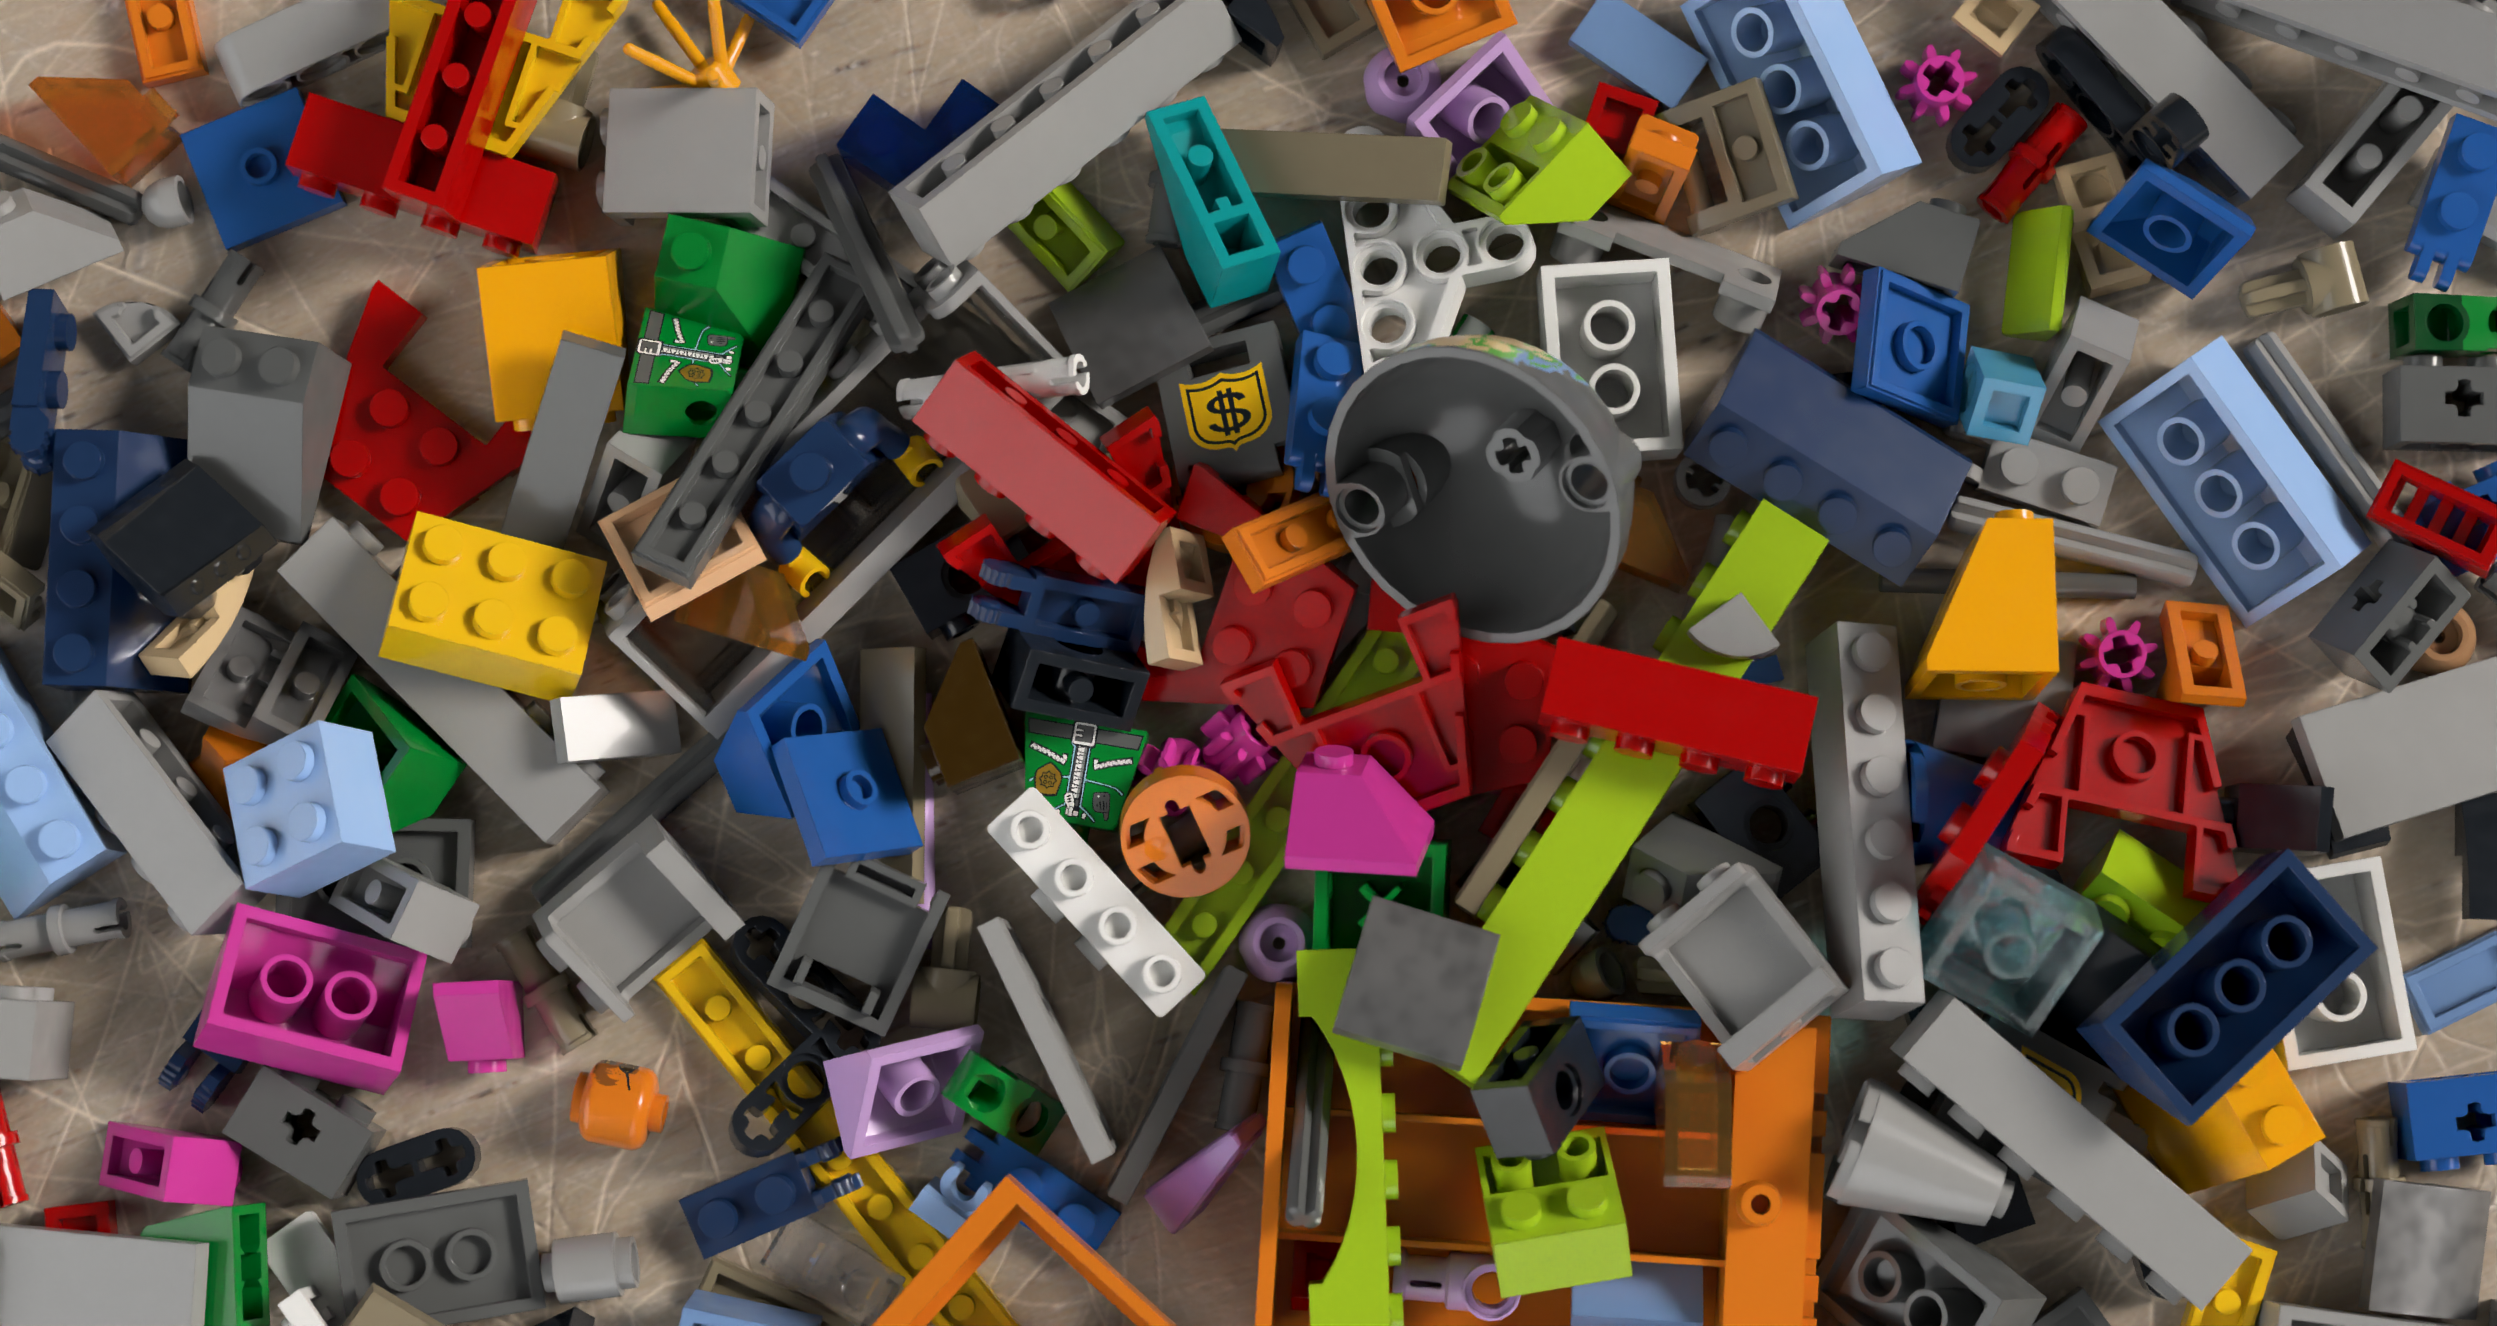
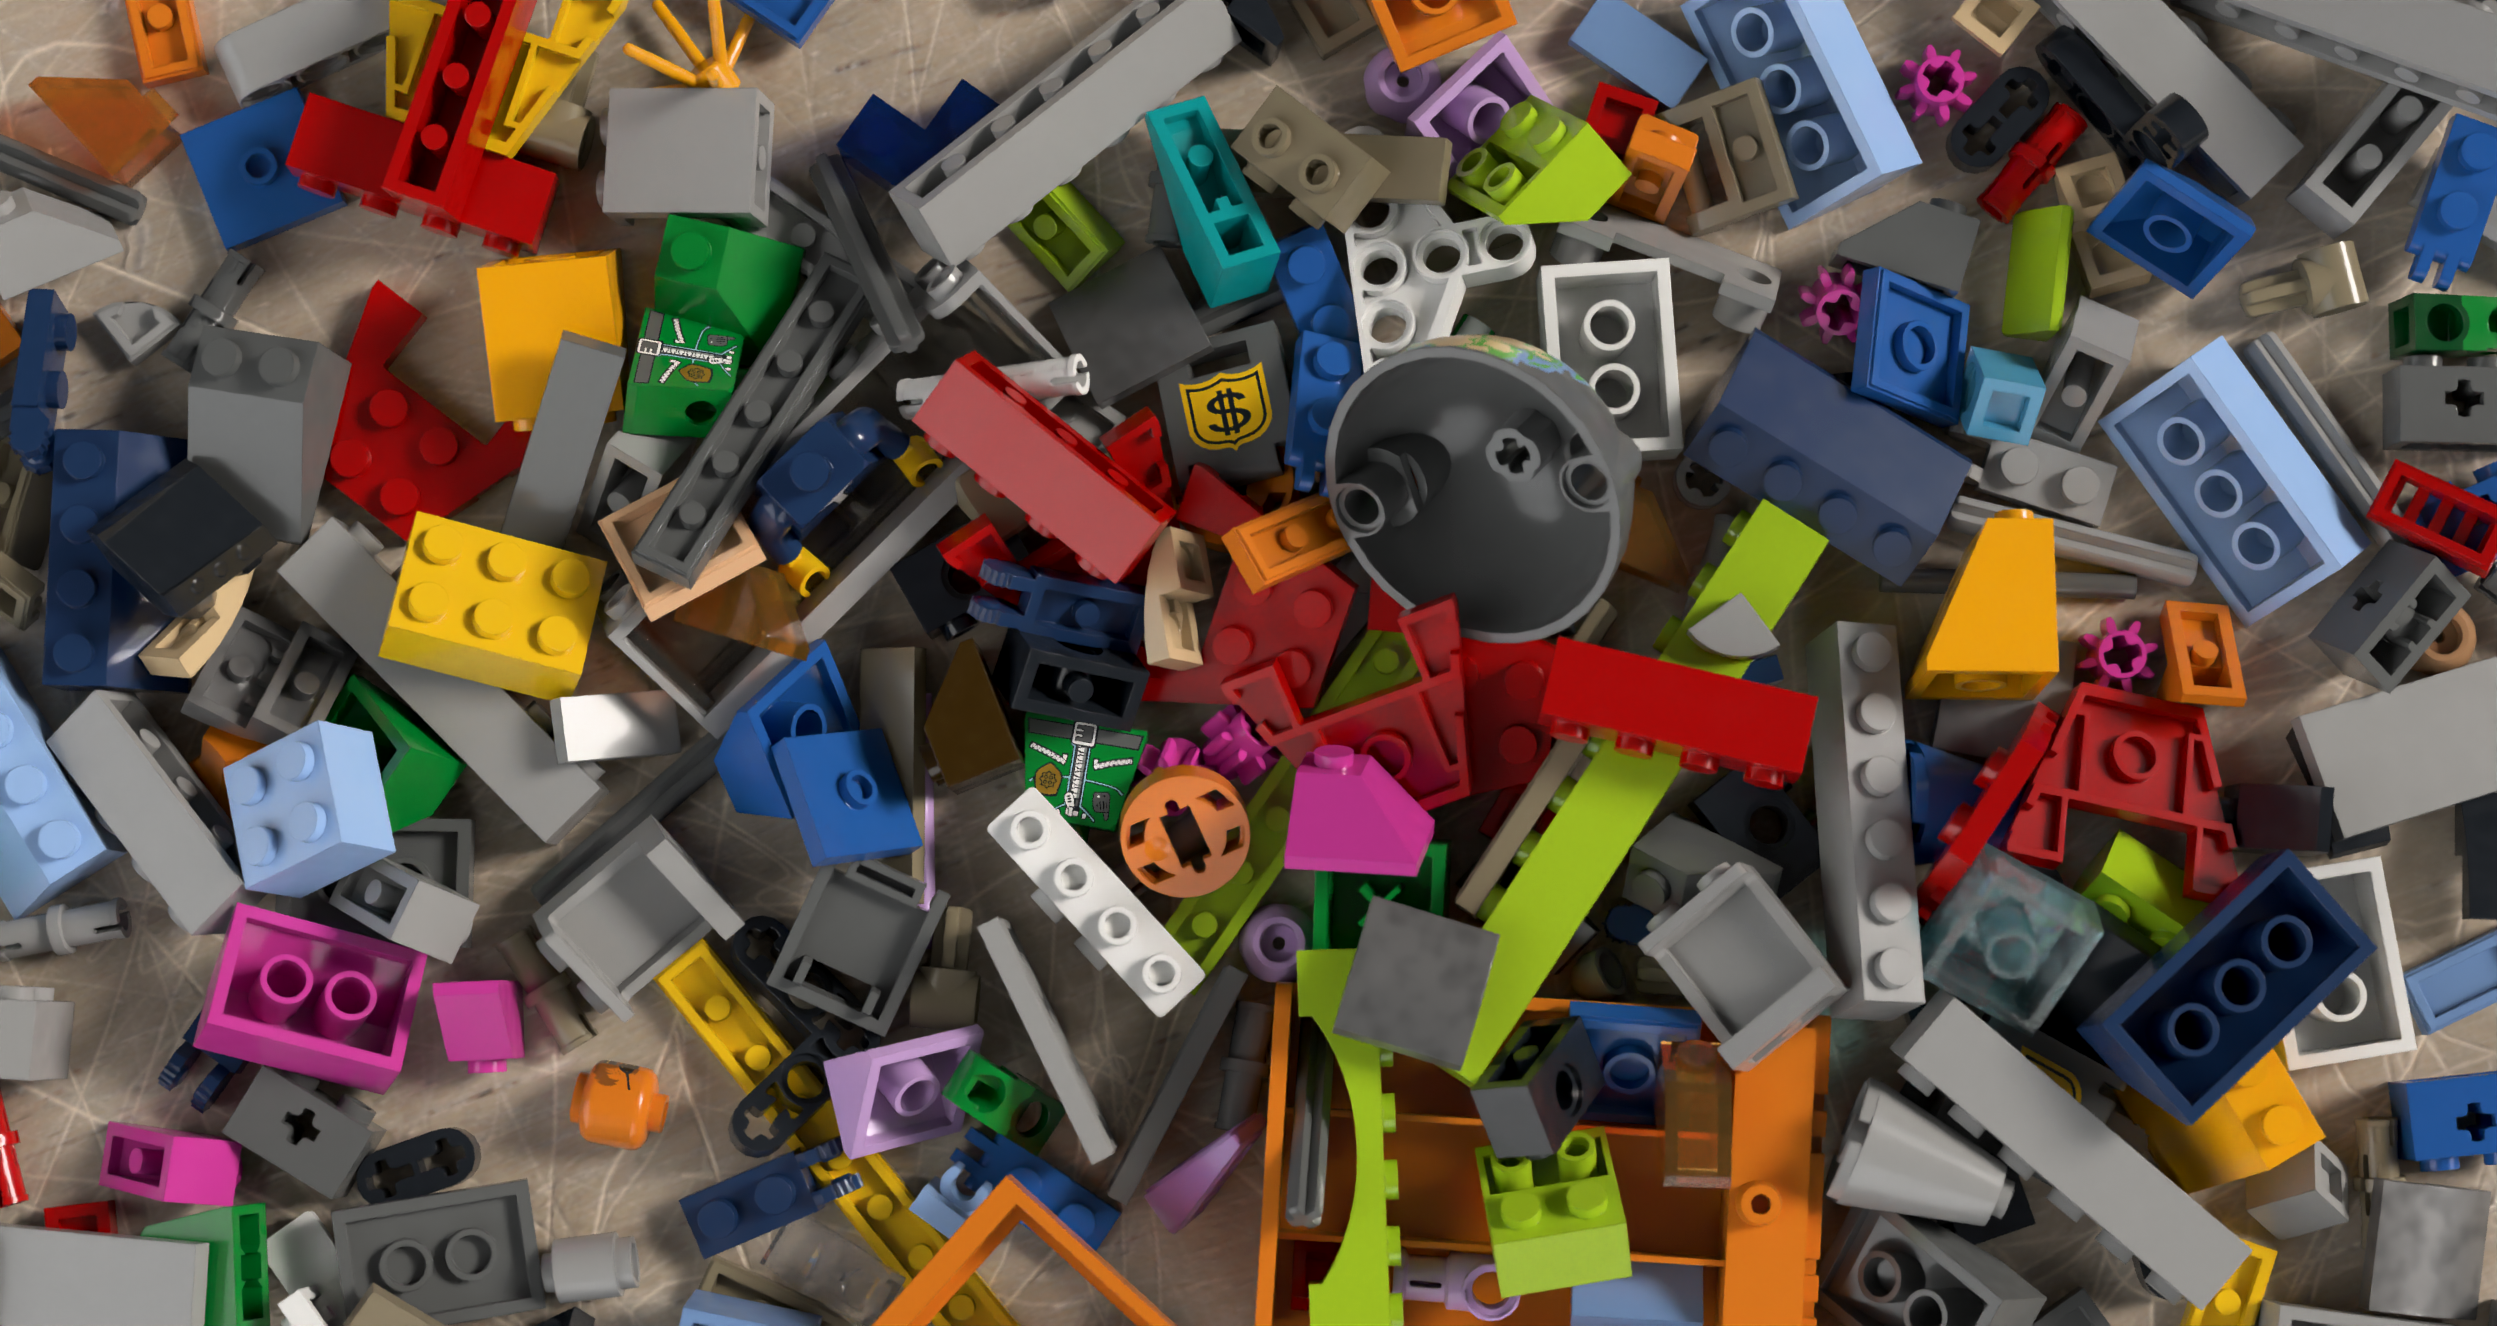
light grey hinge [141,175,195,229] -> none
none -> dark tan brick [1231,85,1391,234]

